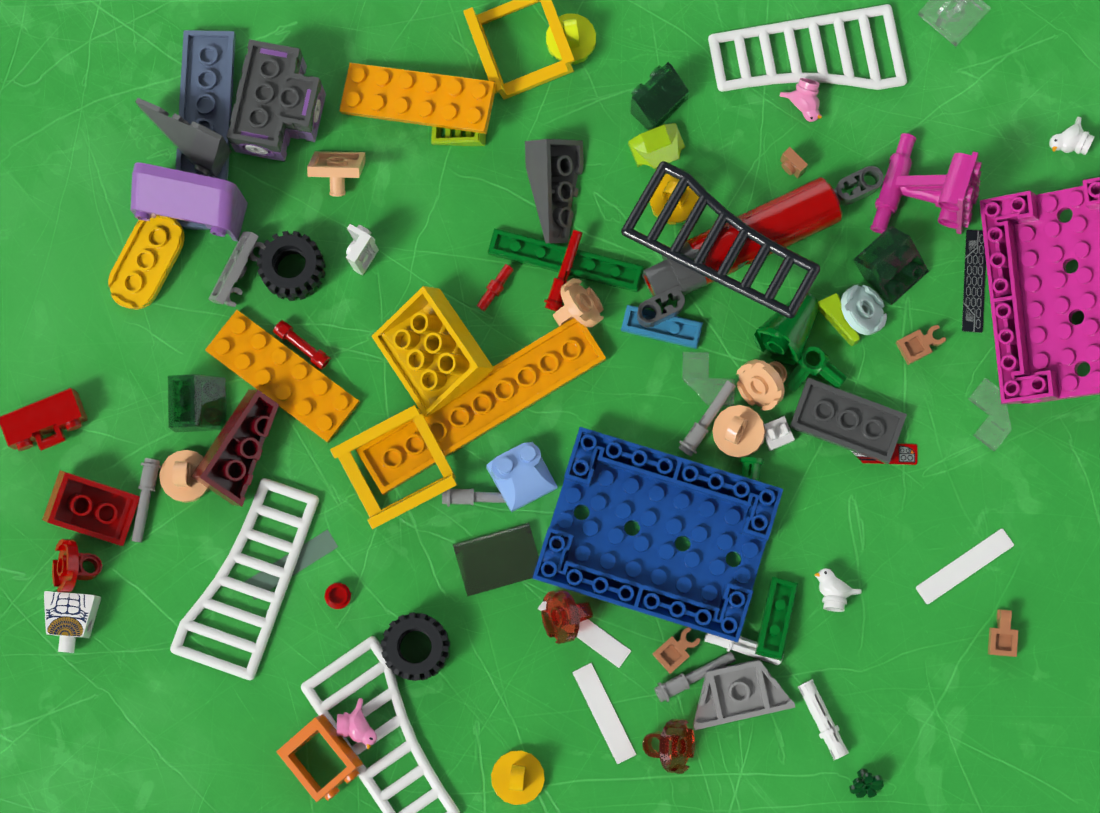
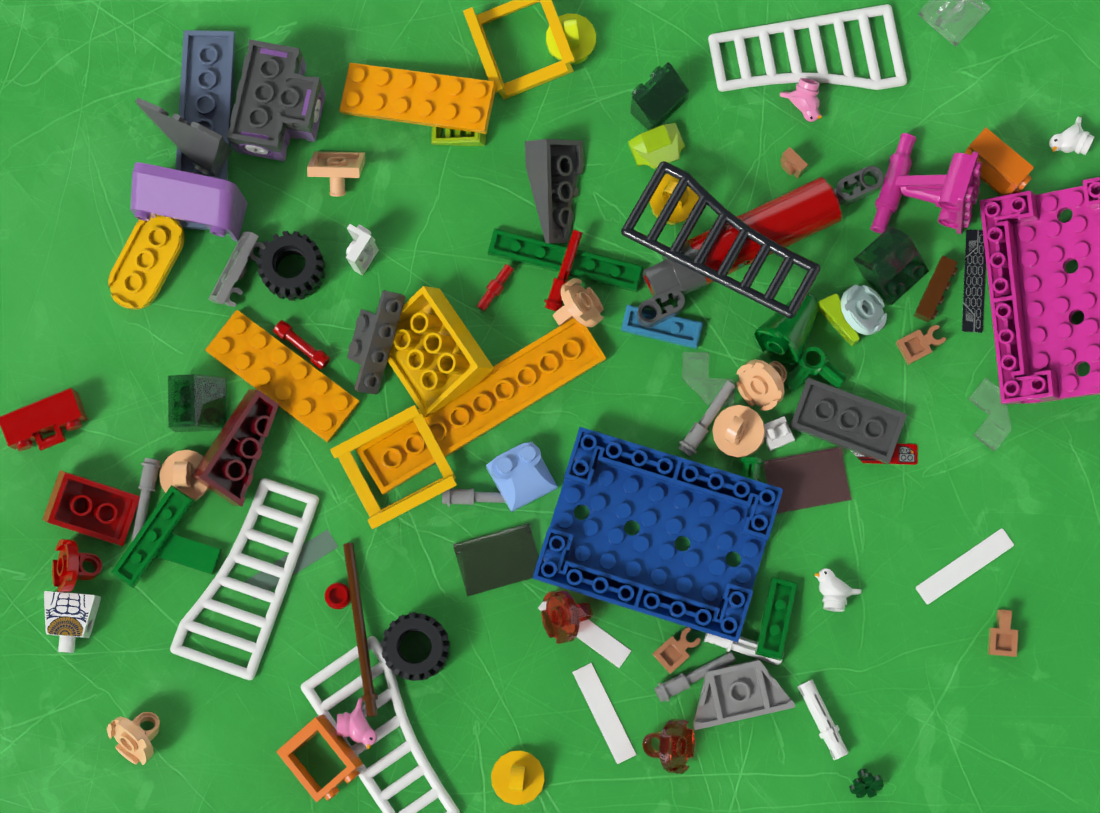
none -> light nougat tile [107,712,160,765]
none -> green tile [111,485,195,588]
none -> green tile [156,534,222,575]
none -> reddish brown bar [343,543,378,718]
none -> dark grey bracket [347,290,406,395]
none -> piece [764,447,851,514]
none -> reddish brown piece [913,255,958,322]
none -> orange window [964,127,1034,196]

